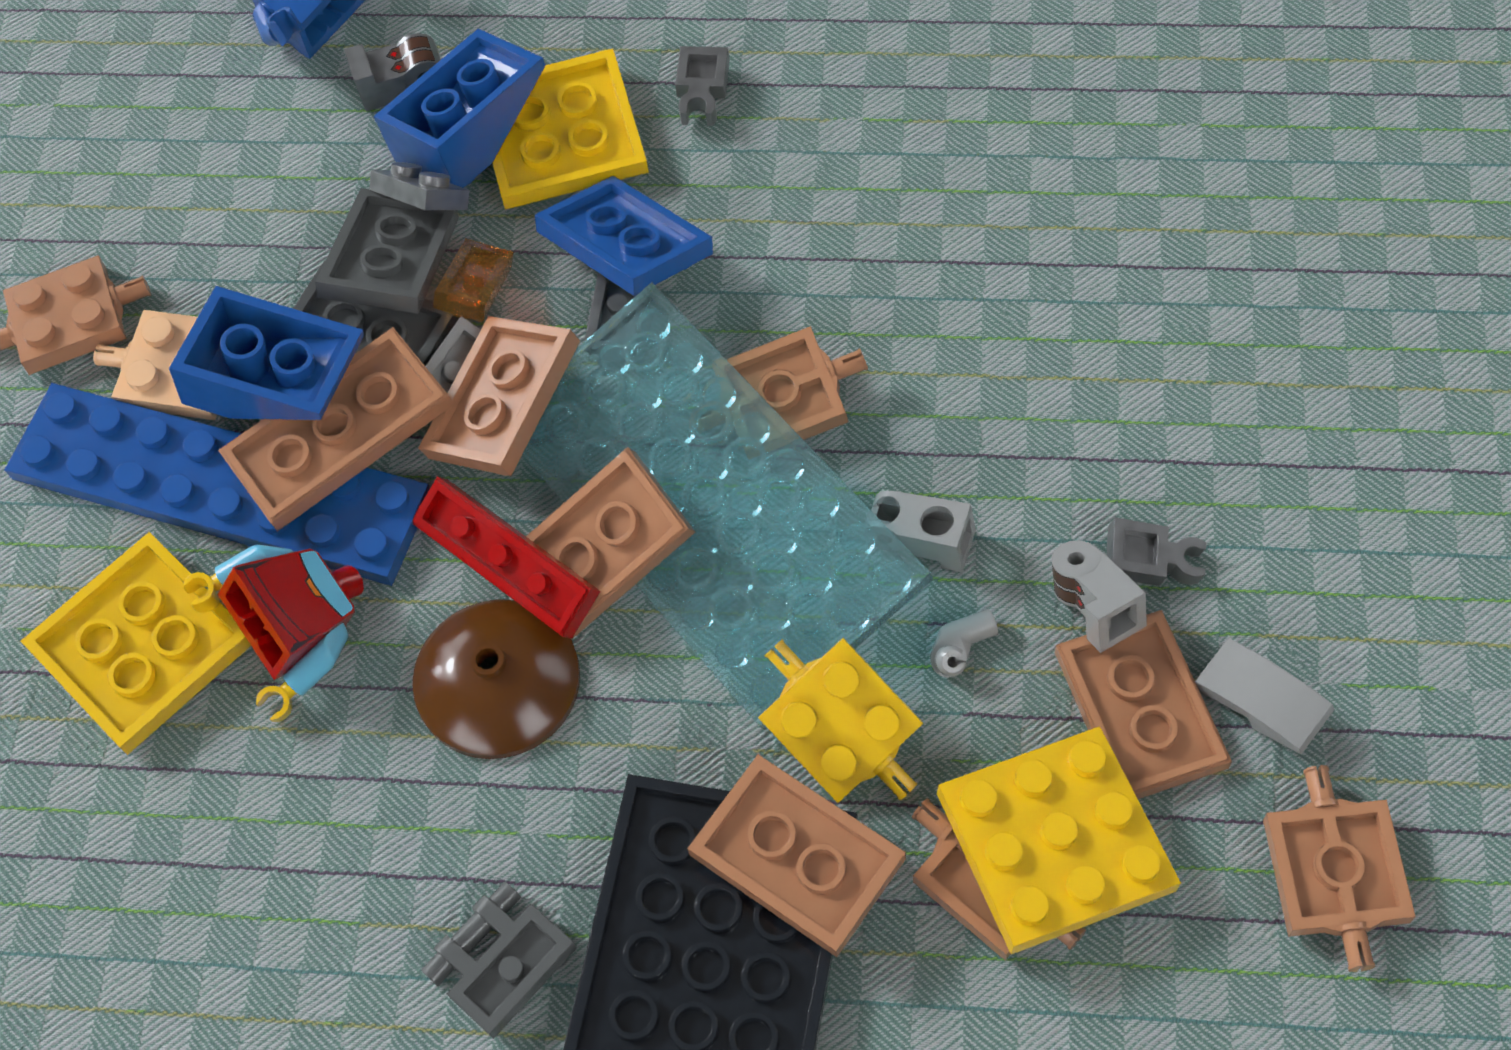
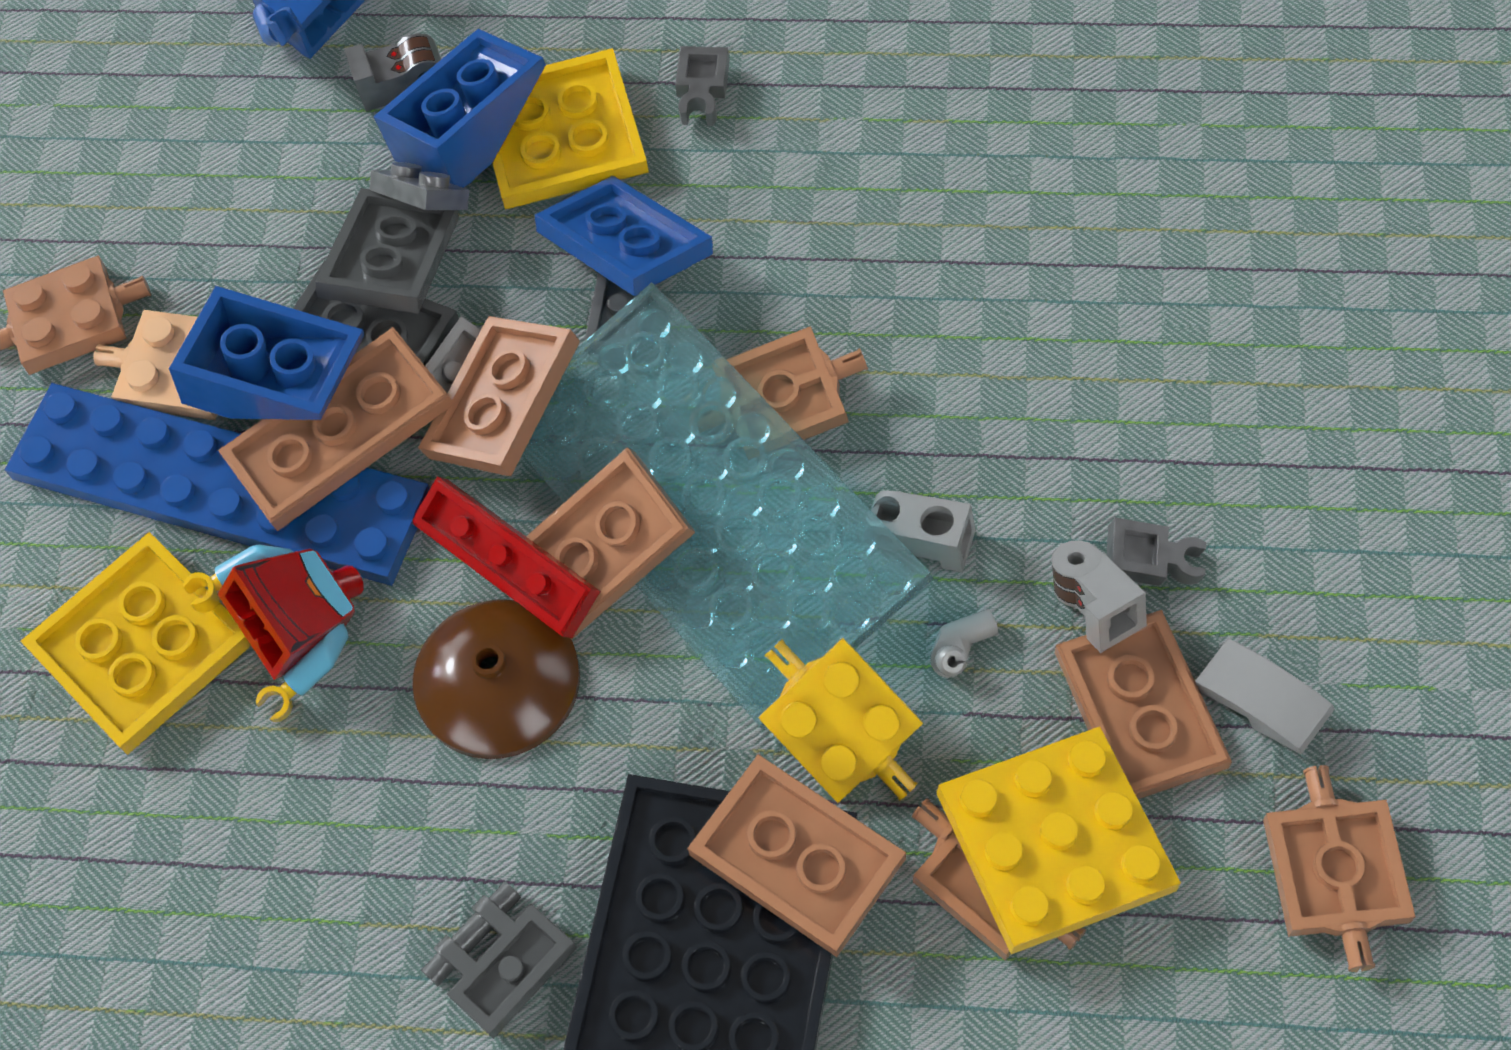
clear orange plate [433,238,514,322] -> none

